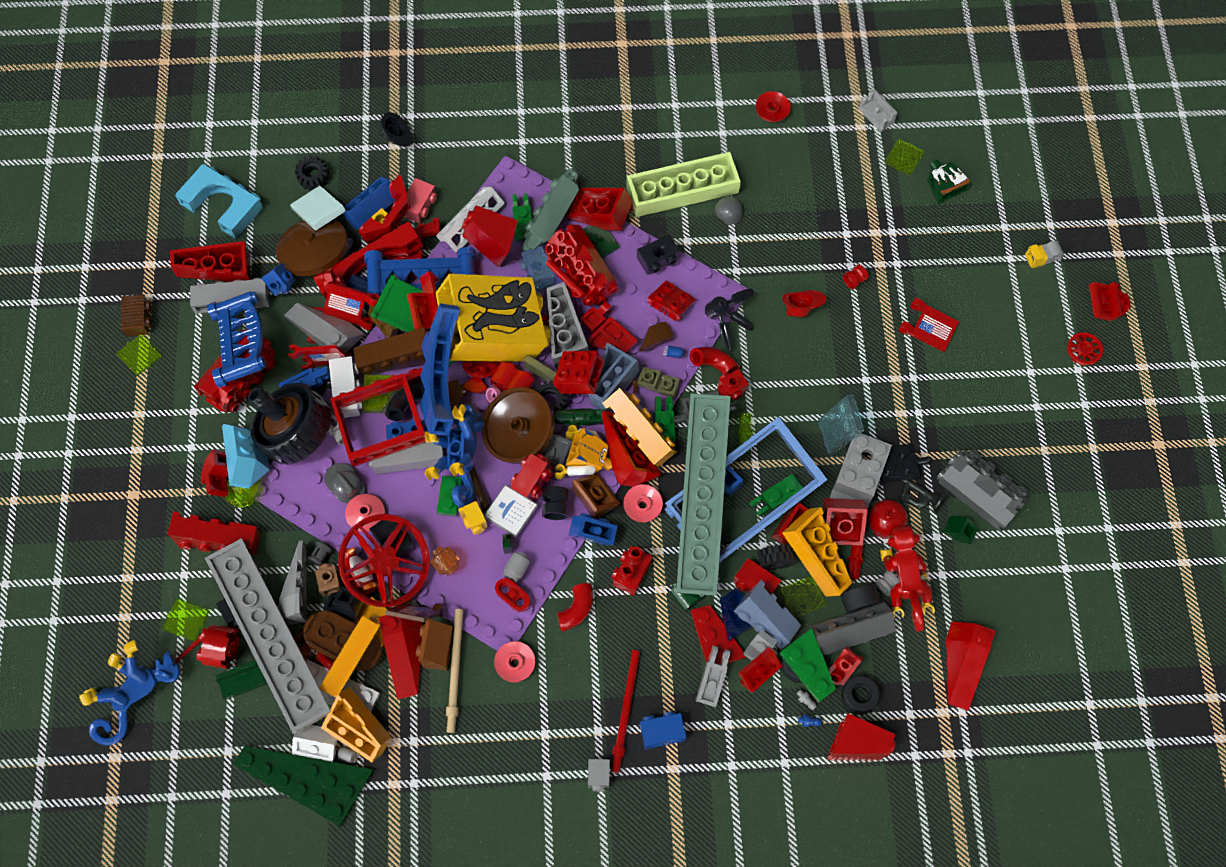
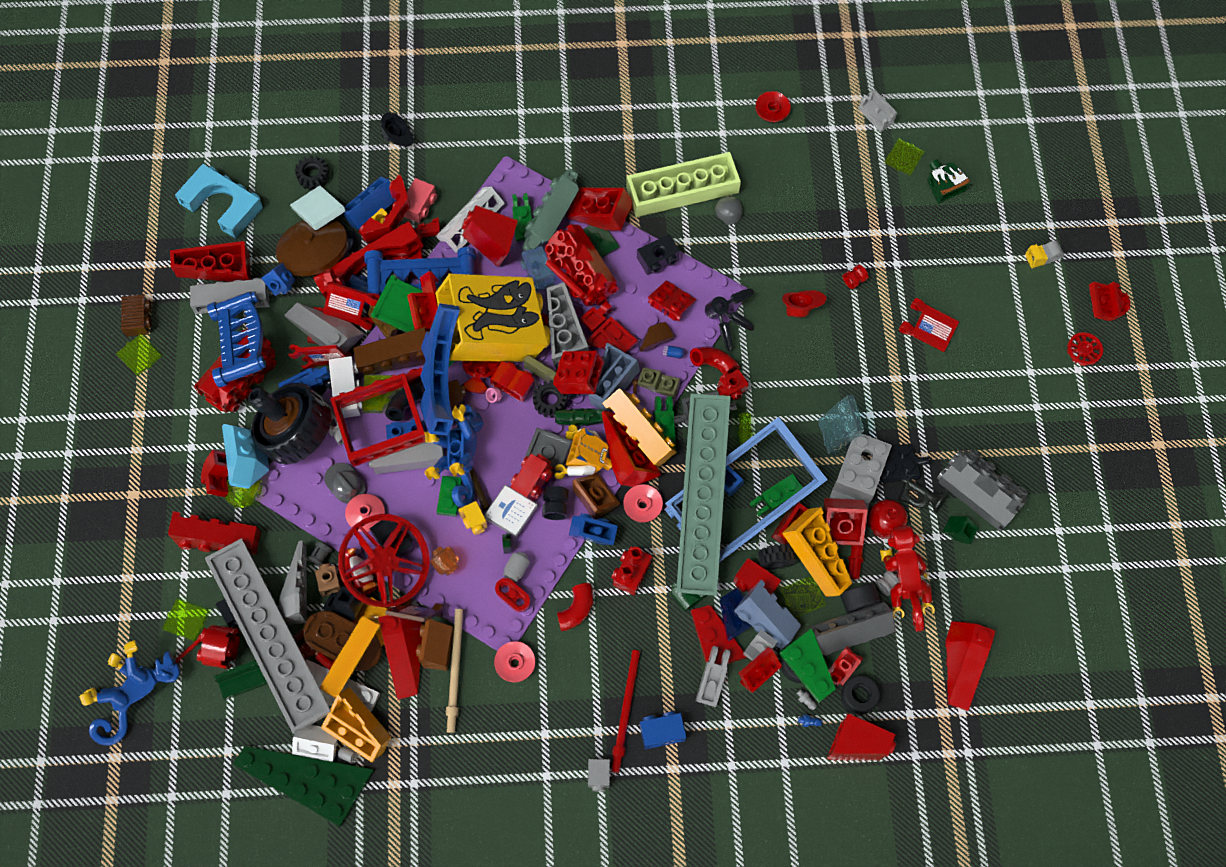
reddish brown dish [482,387,555,464] -> none

